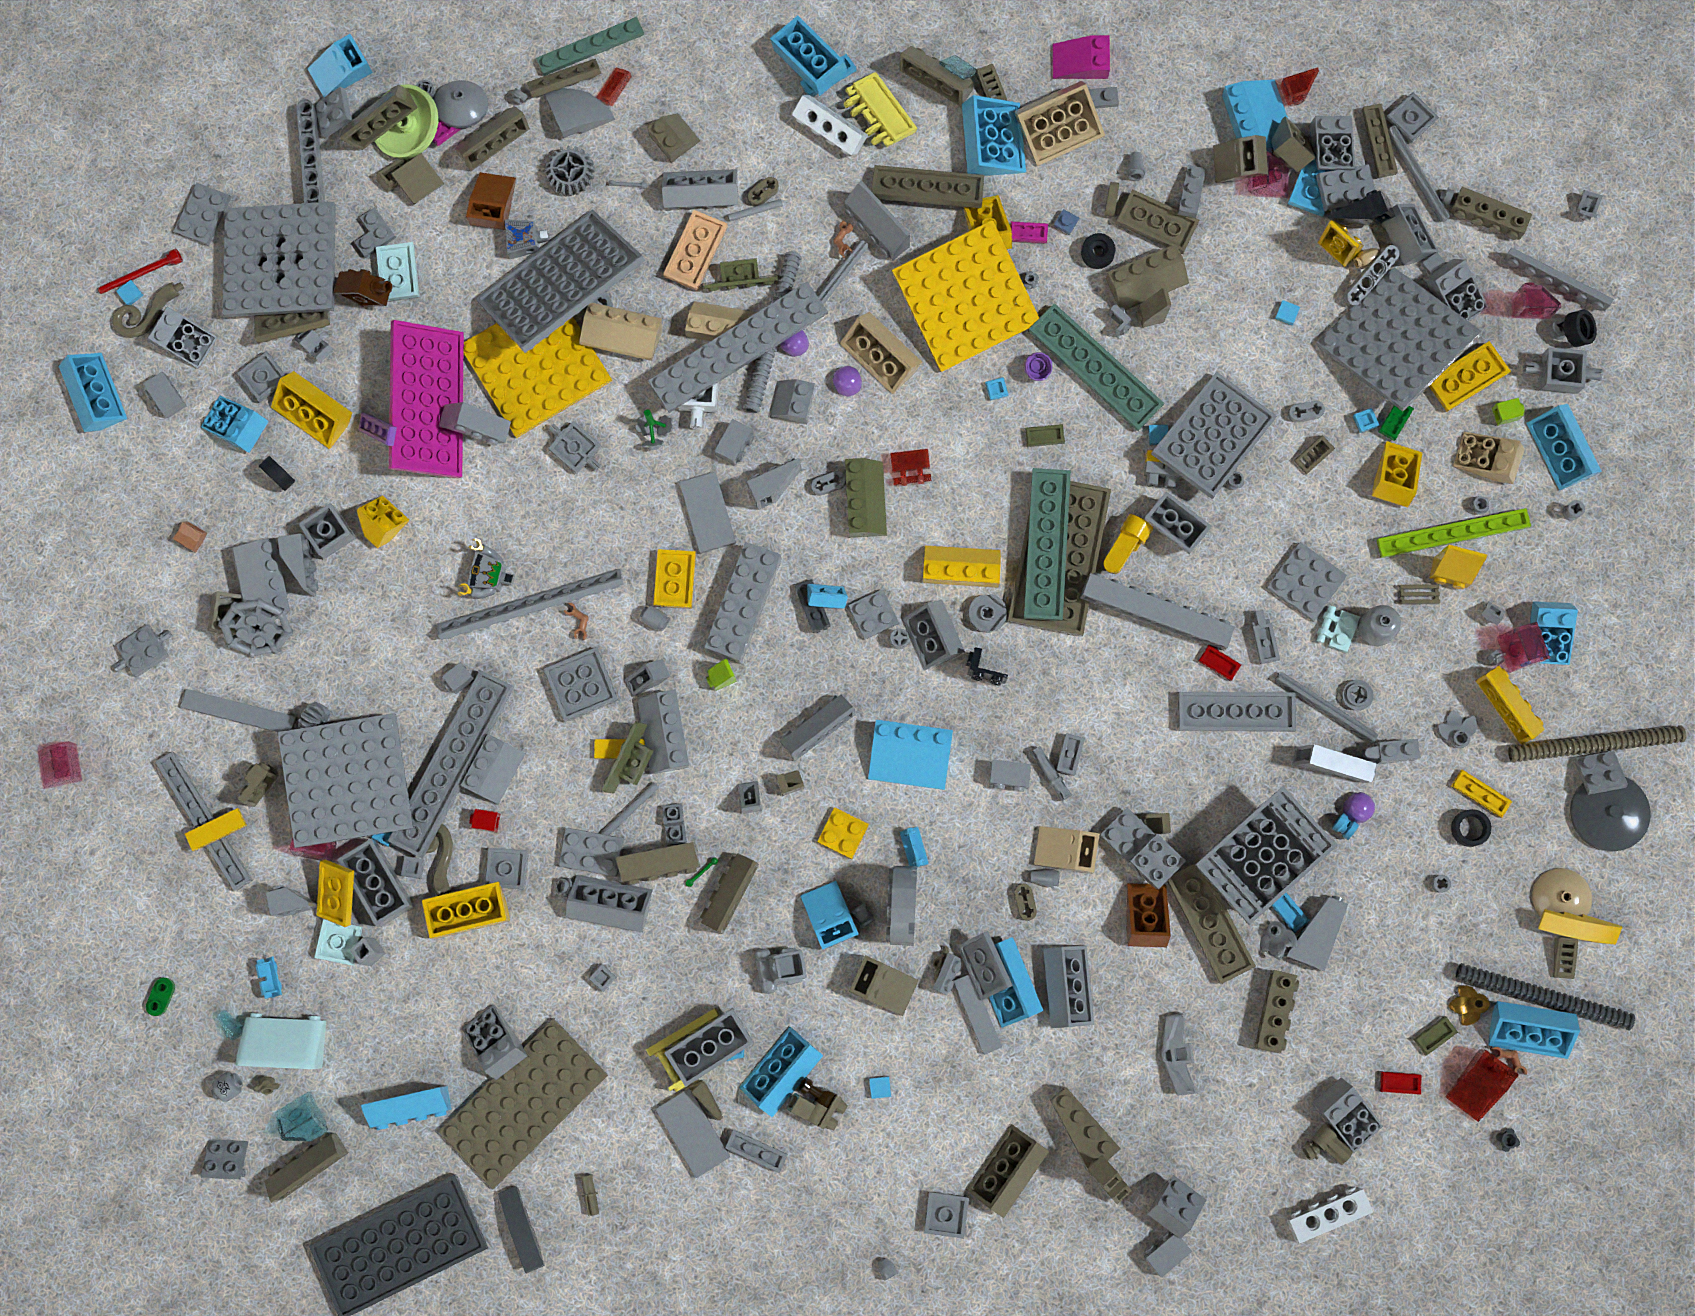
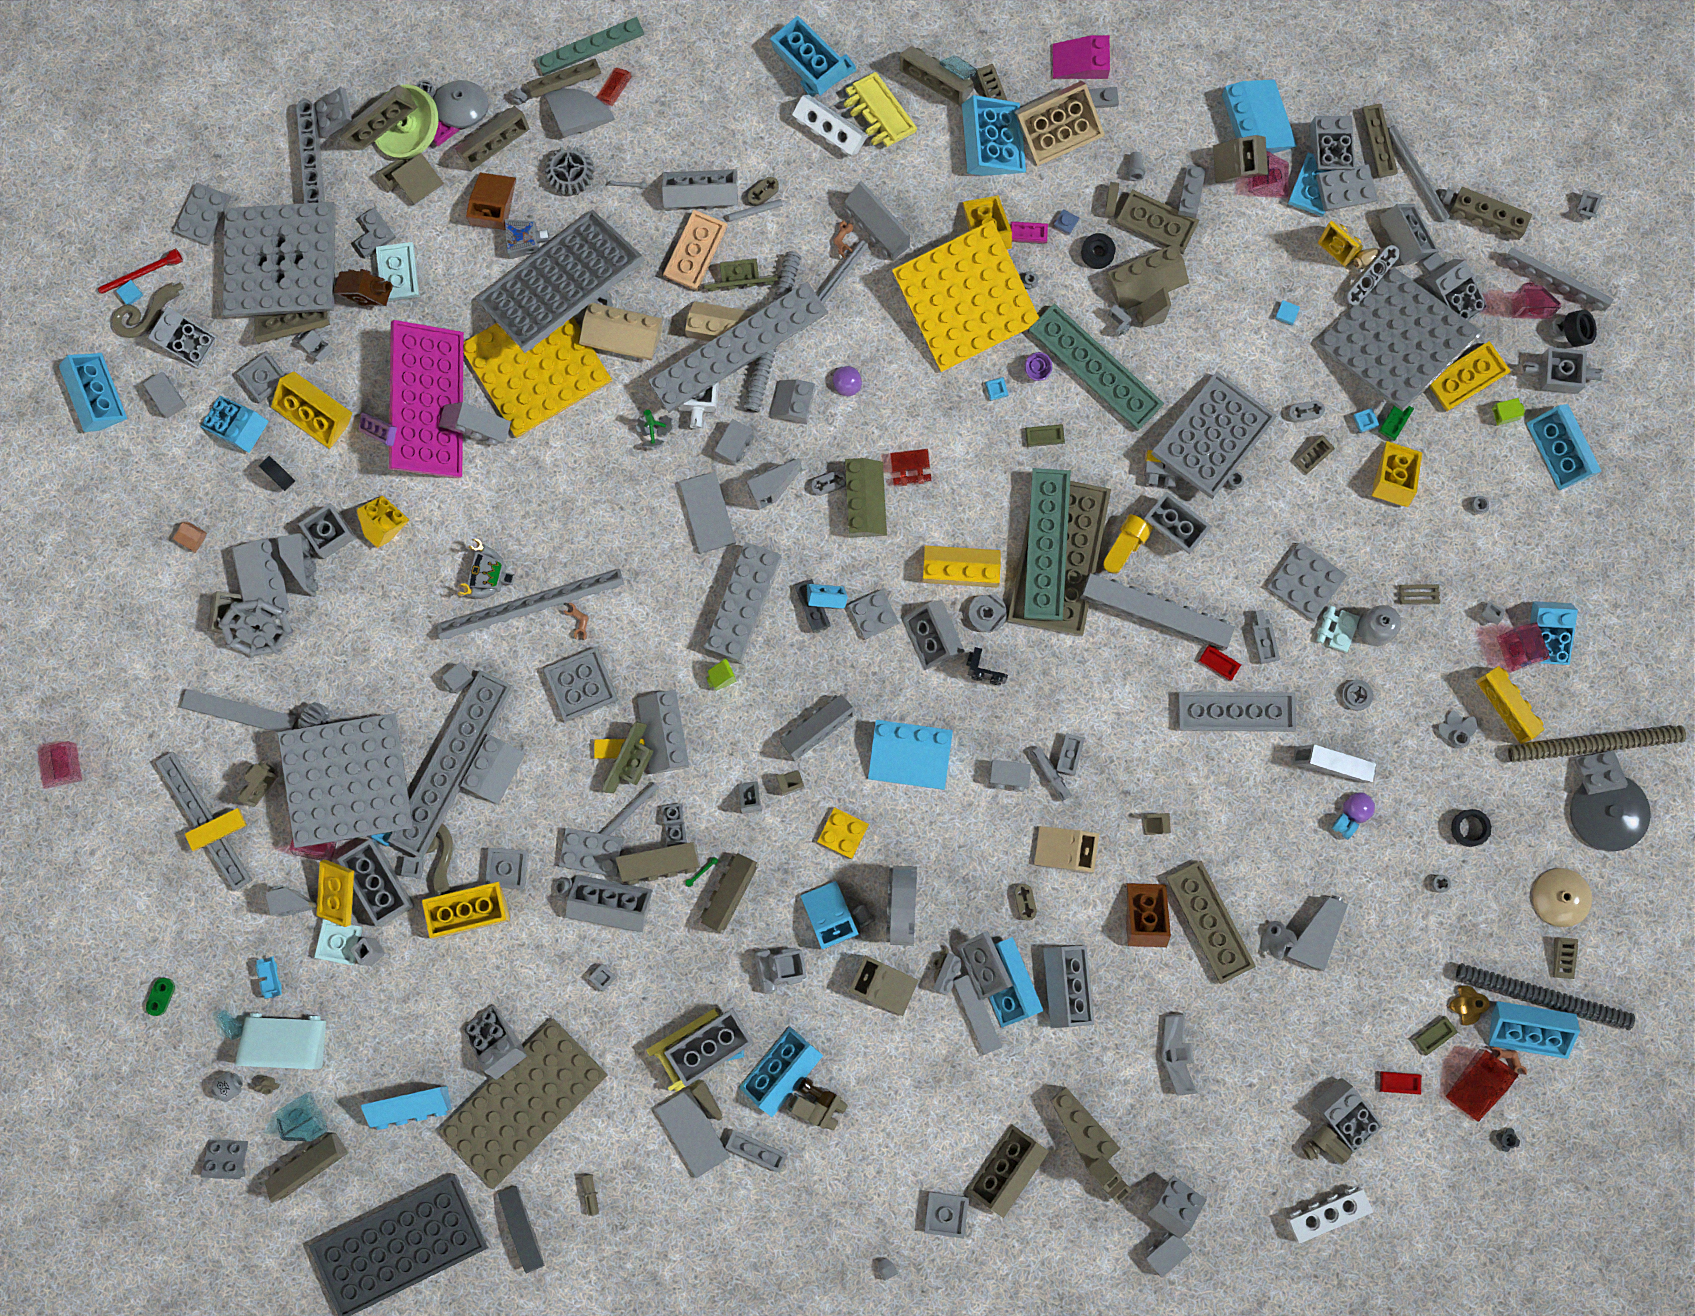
light grey plate [113,624,173,677] -> none
medium azure slope [307,34,373,97] -> none
red brick [469,809,501,833] -> none
light grey plate [548,421,602,474] -> none
light grey slope [625,659,670,697] -> none
light grey brick [640,605,670,631] -> none
dark tan slope [647,113,700,163] -> none
yellow plate [653,549,696,609] -> none
medium lavender hair [780,330,809,357] -> none
tan slope [840,312,922,394] -> none
medium azure tile [869,1077,891,1099] -> none
dark tan plate [871,165,985,208] -> none
light grey wheel [890,628,909,650] -> none
medium azure hinge [900,827,929,867] -> none
light grey cone [1031,869,1060,888] -> none
light grey piece [1100,807,1186,890] -> none
medium azure tile [1148,425,1168,445] -> none
light grey wedge [1195,786,1338,925] -> none
dark tan brick [1254,970,1299,1054] -> none
dark tan slope [1271,116,1315,172] -> none
medium azure tile [1271,893,1310,933] -> none
light grey axle [1276,672,1378,743] -> none
clear red slope [1280,67,1319,105] -> none
black slope [1327,190,1396,225] -> none
light grey hinge [1361,739,1421,764] -> none
lime plate [1376,508,1531,558] -> none
light grey plate [1386,92,1439,144] -> none
yellow slope [1429,545,1487,589] -> none
yellow tile [1451,769,1512,818] -> none
tan slope [1453,432,1524,484] -> none
light grey plate [1487,649,1506,666] -> none
yellow slope [1538,909,1623,945] -> none
light grey bush [1562,500,1585,521] -> none

